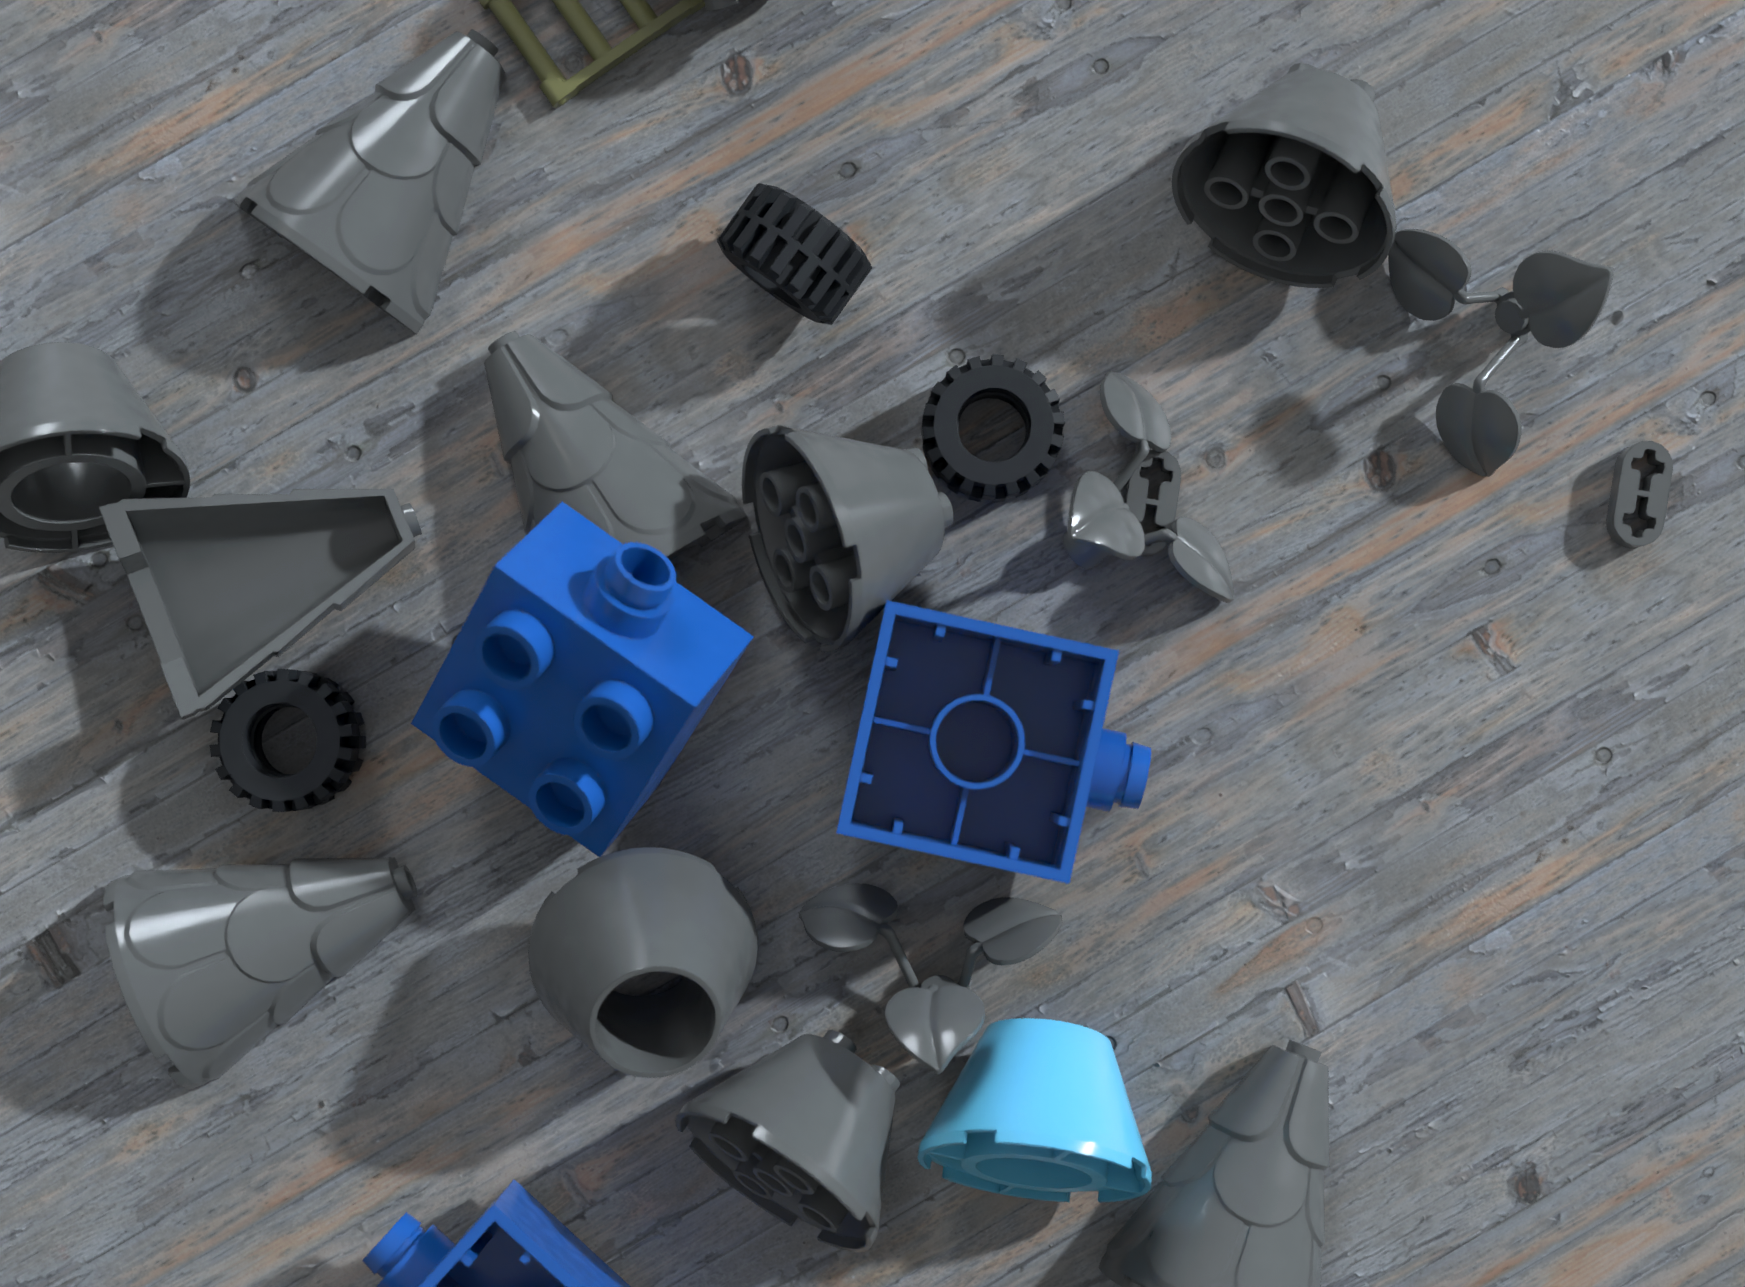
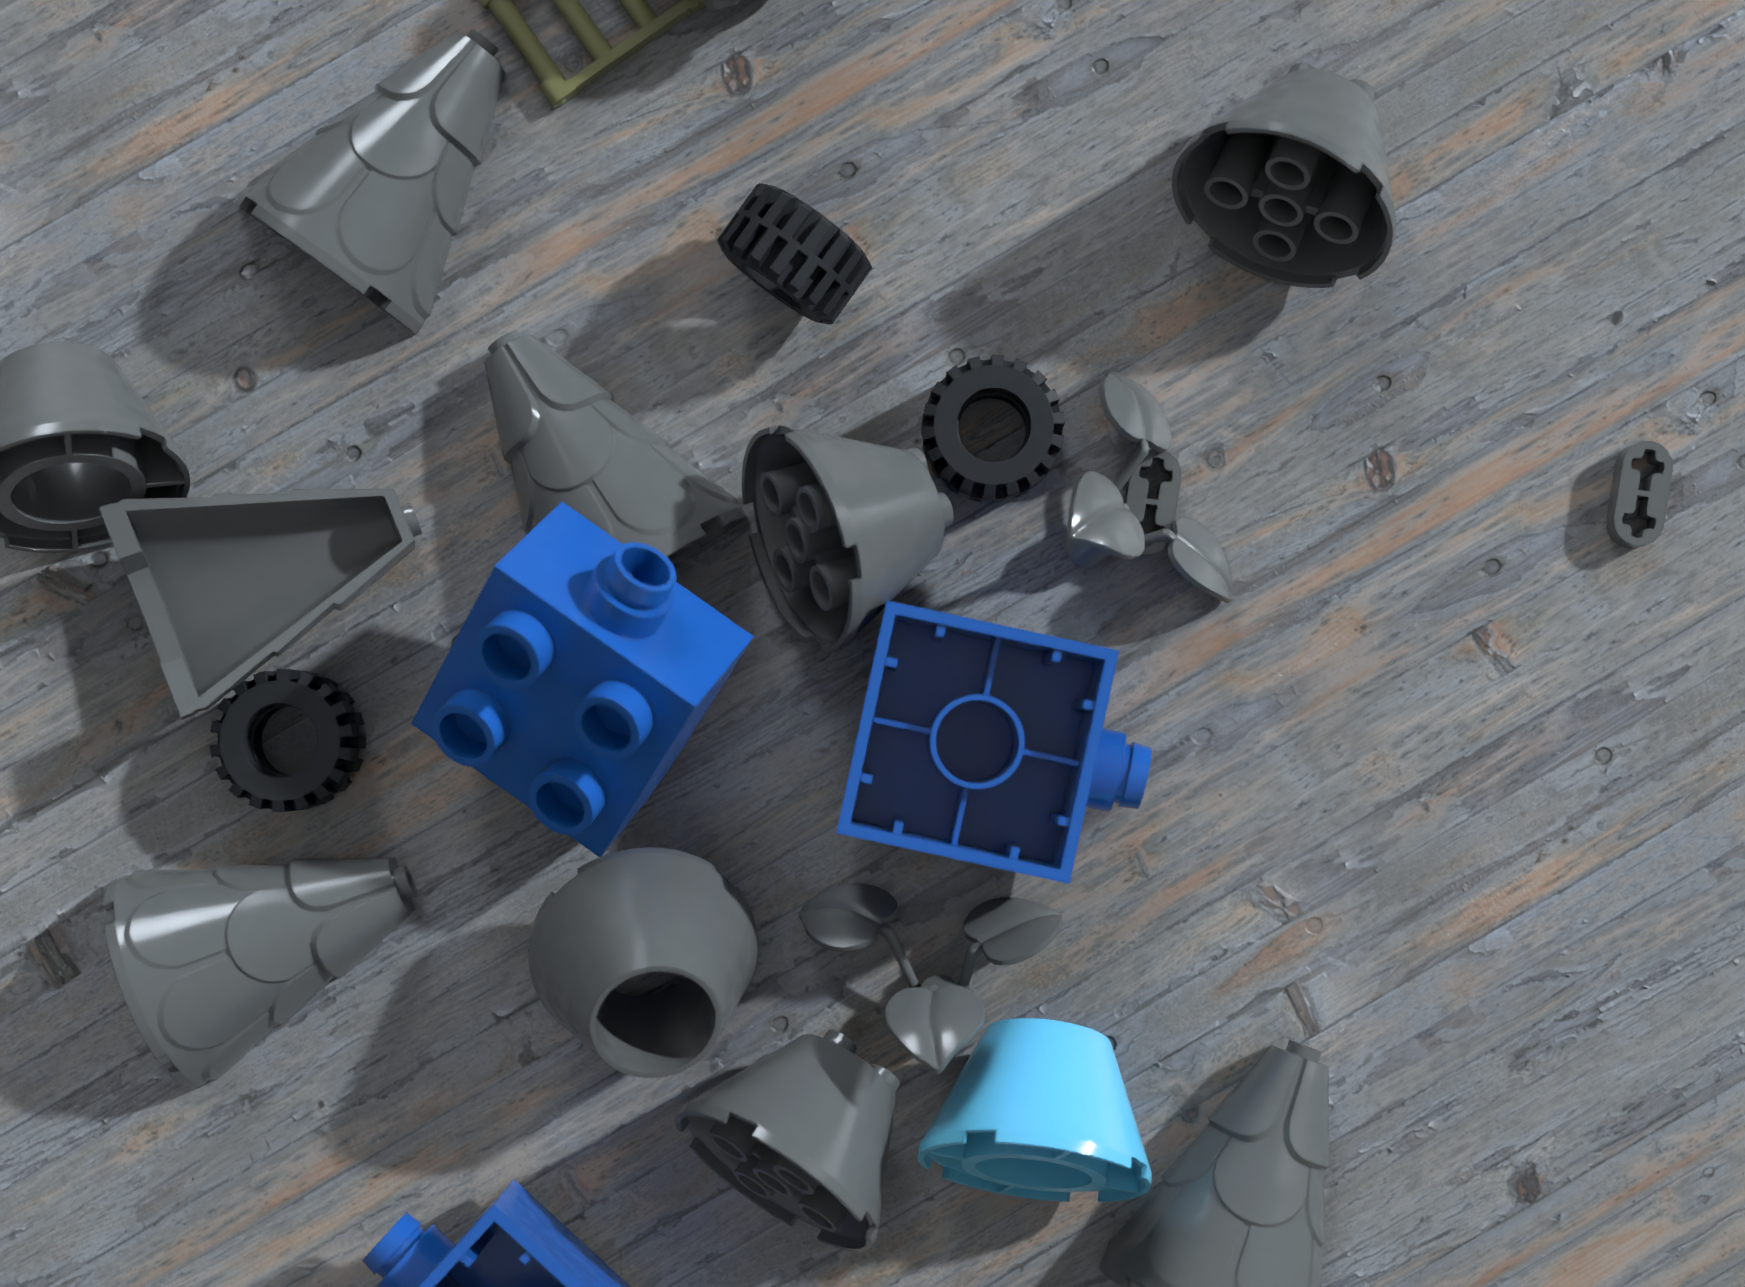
dark grey plant [1388,229,1614,477] -> none

